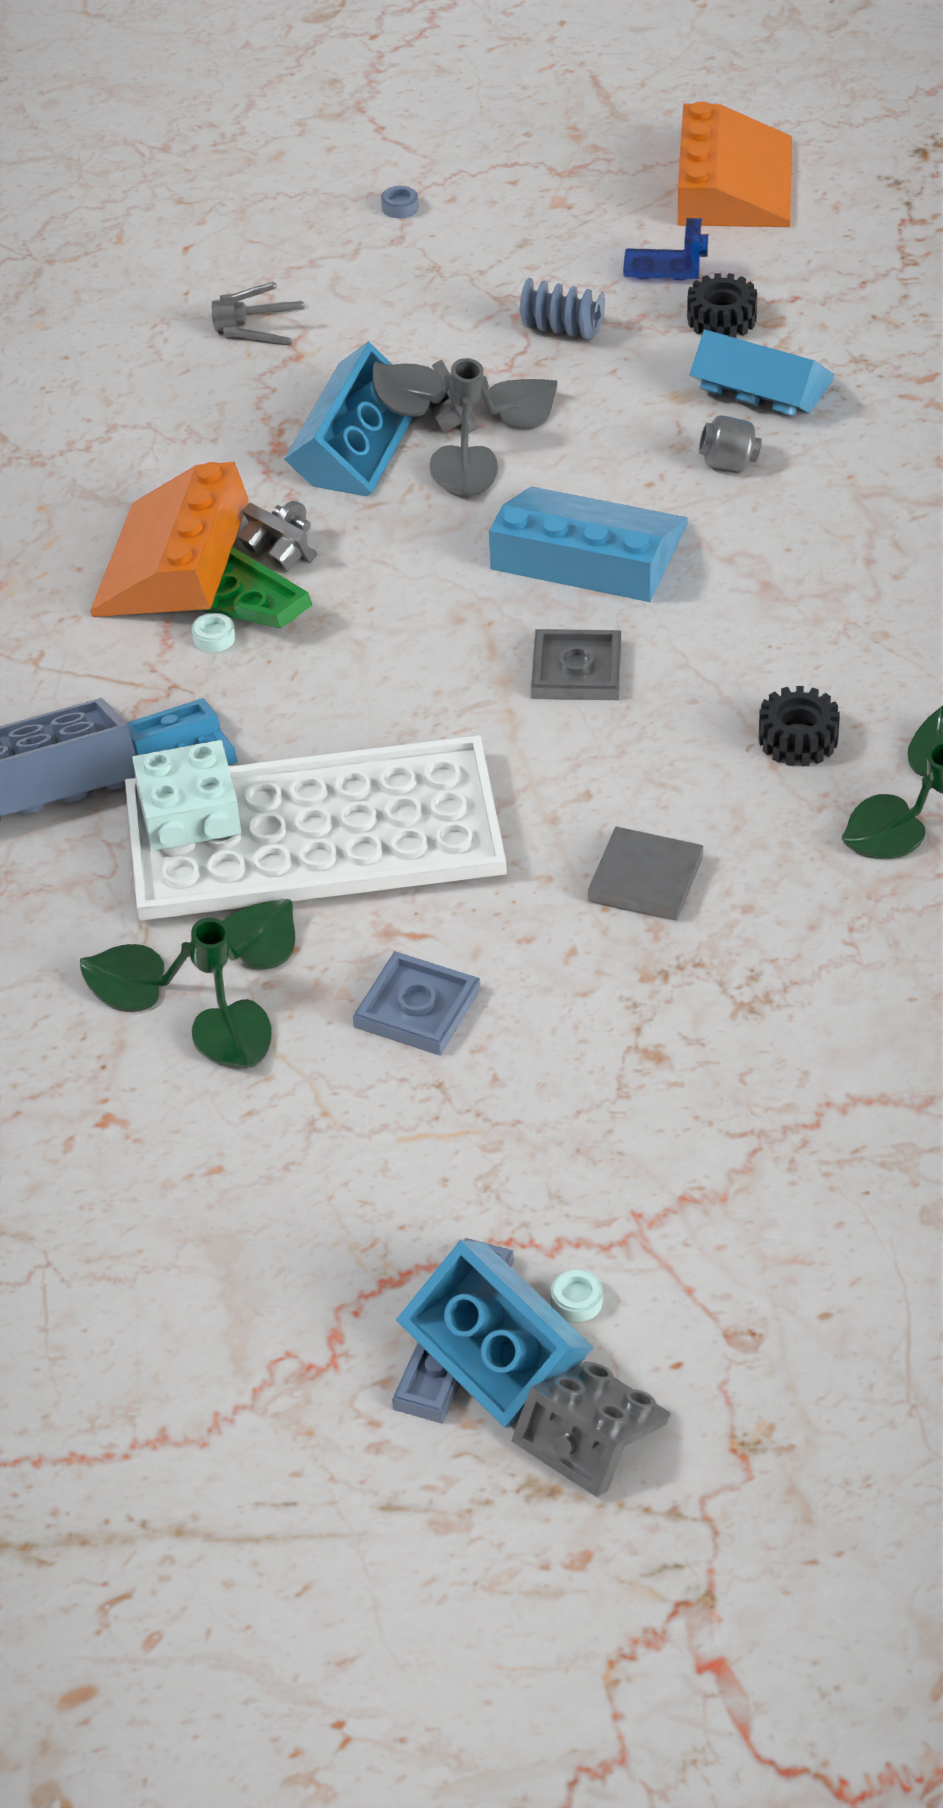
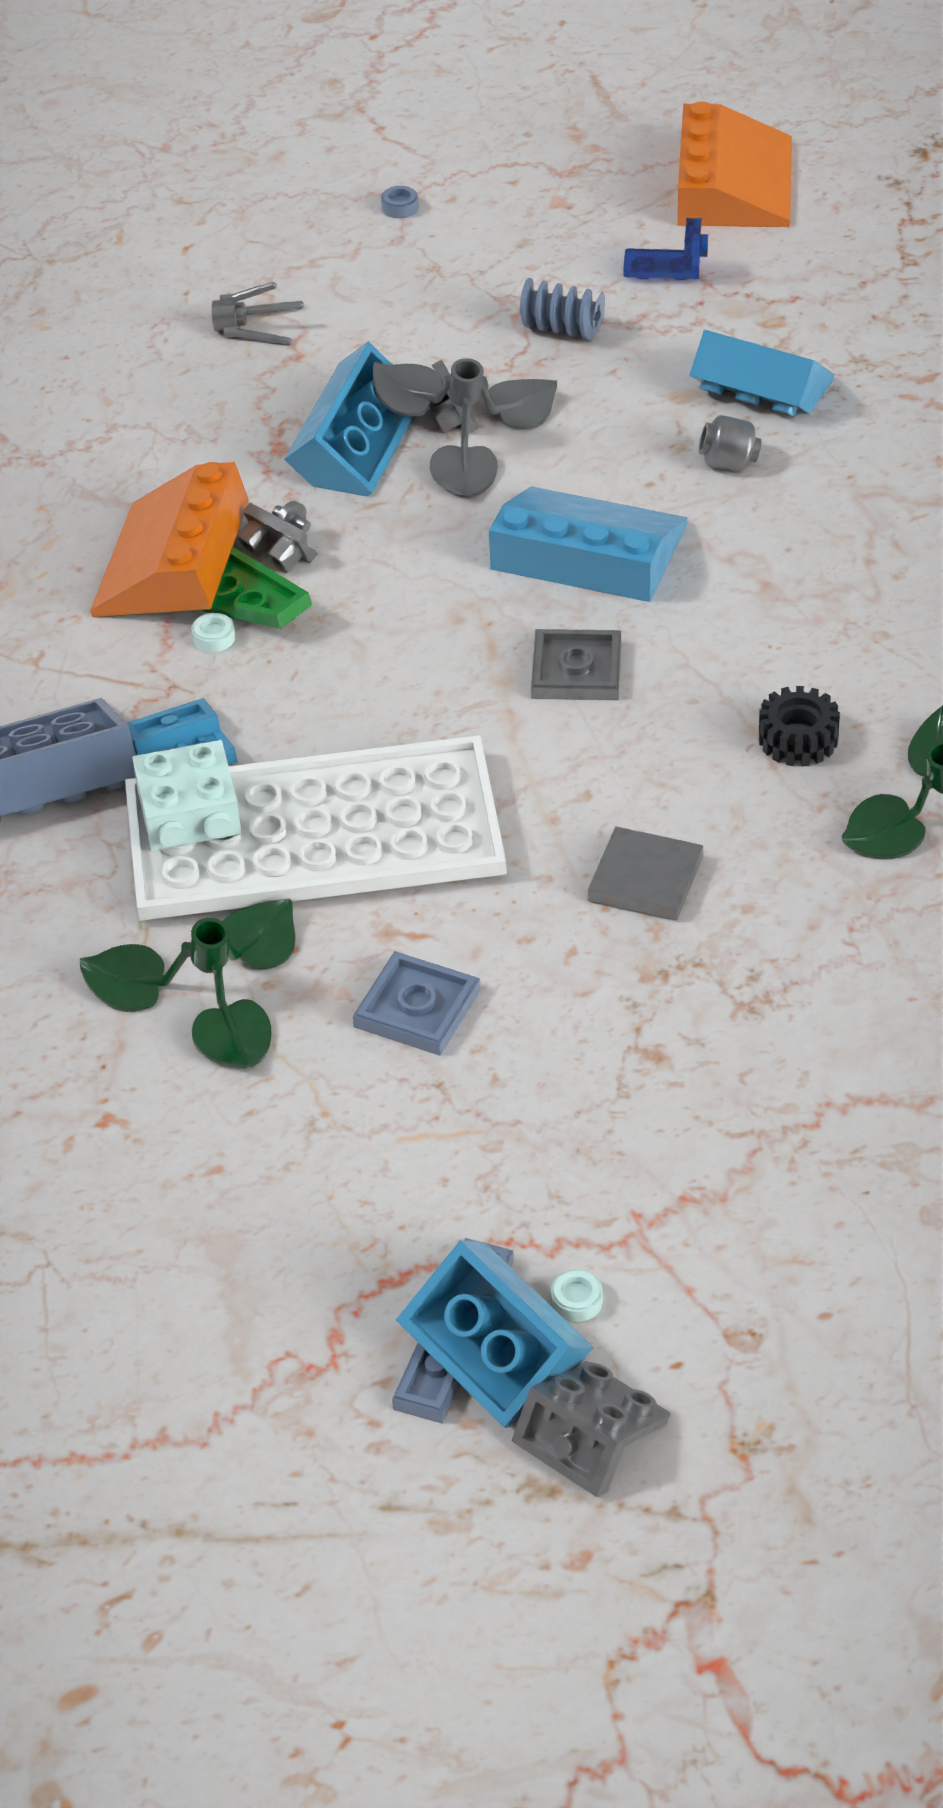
black tyre [687,273,757,338] -> none

